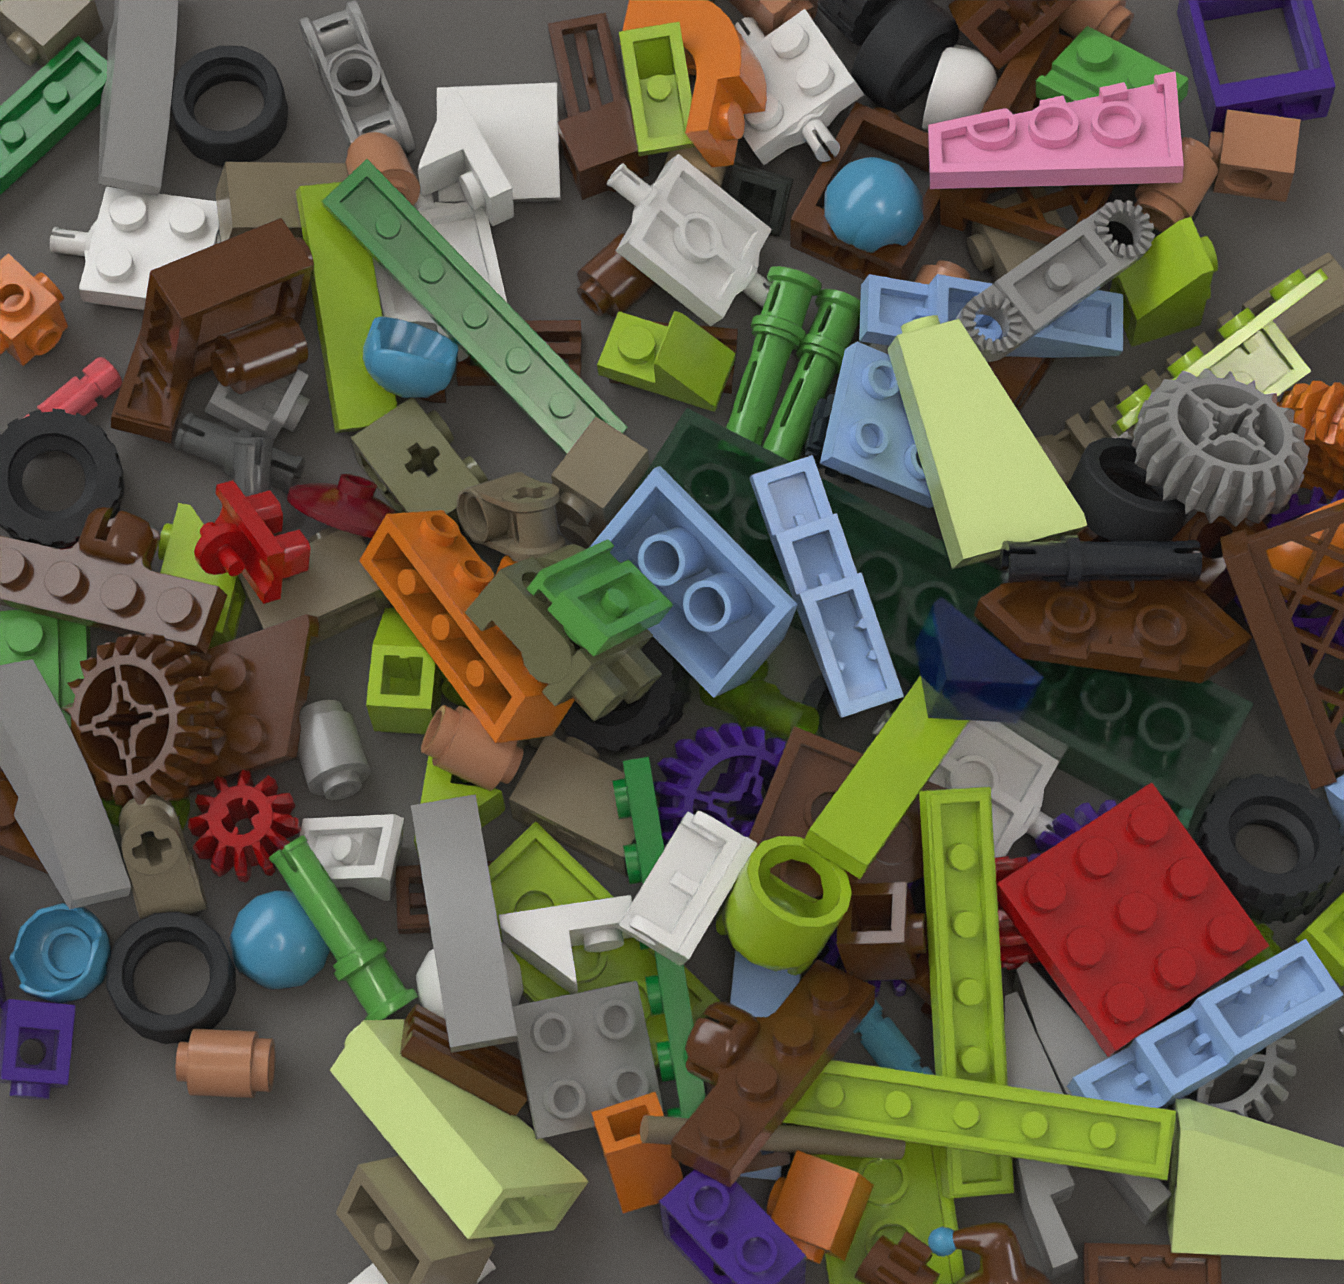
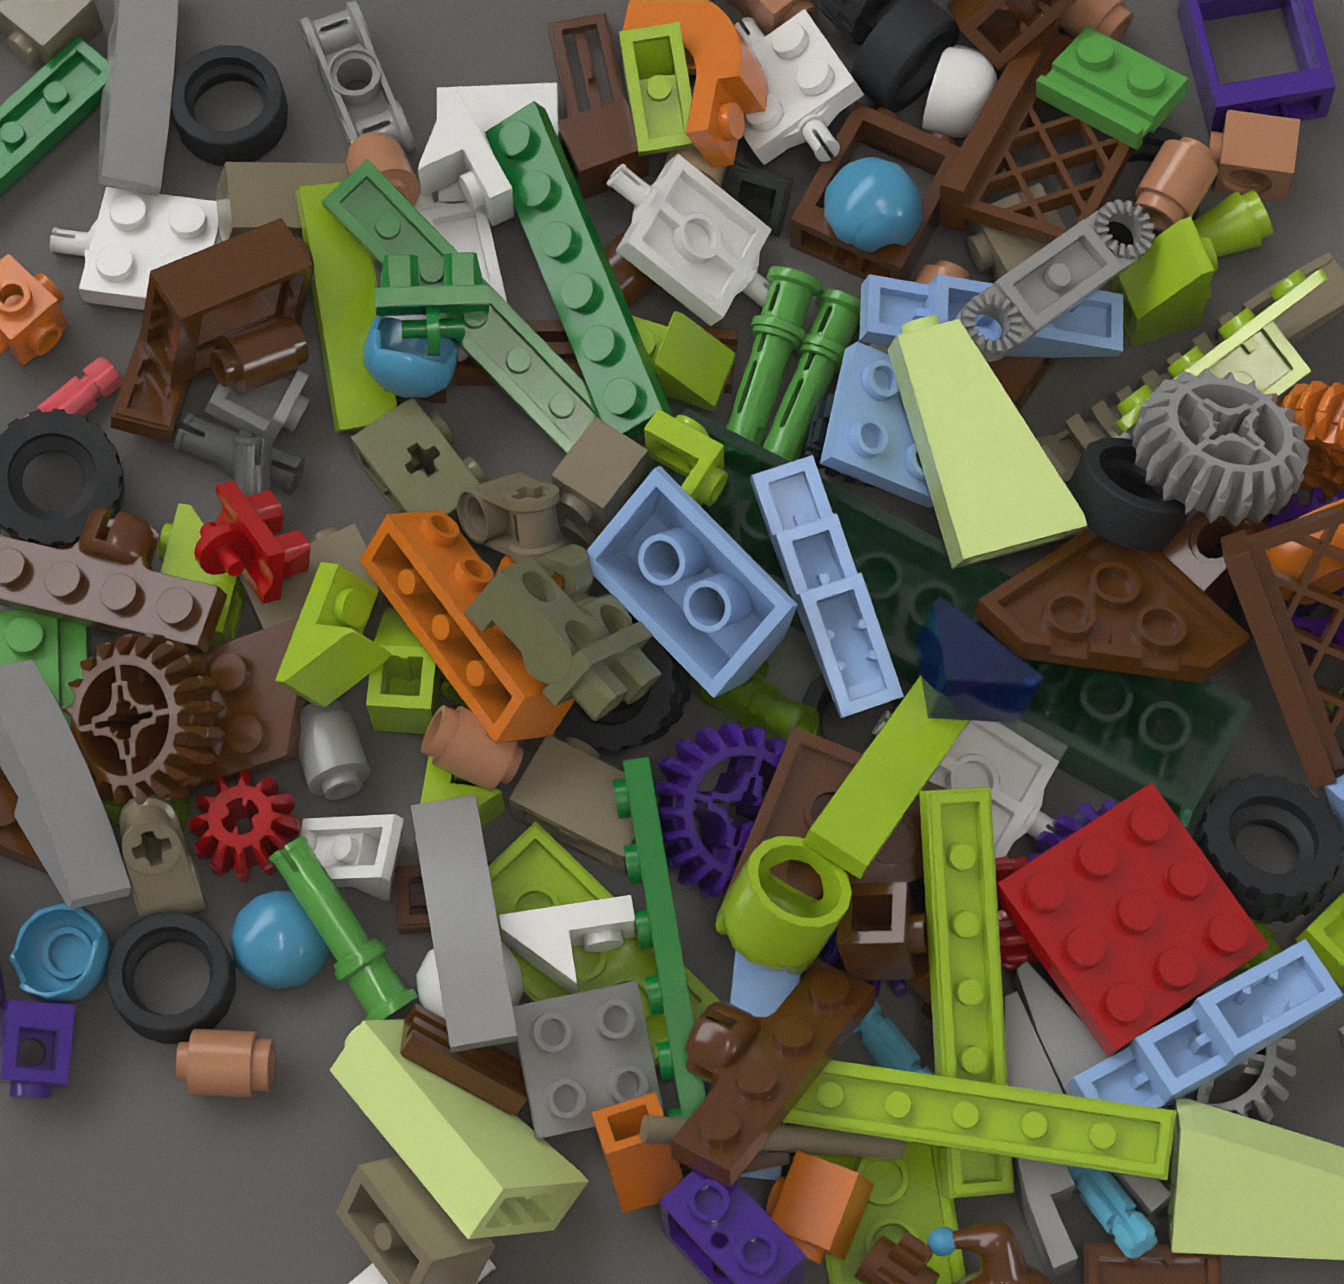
dark red dish [287,474,398,538] -> none
bright green plate [527,539,674,657] -> none
white hinge [617,811,758,966] -> none
bright pink wing [928,71,1184,189] -> none
black pin [1000,535,1202,587] -> none
none -> lime slope [275,562,391,707]
none -> green hips [374,252,490,356]
none -> plate [484,101,673,440]
none -> lime bracket [644,409,728,507]
none -> medium azure axle [1067,1166,1157,1259]
none -> lime cone [1193,190,1274,257]

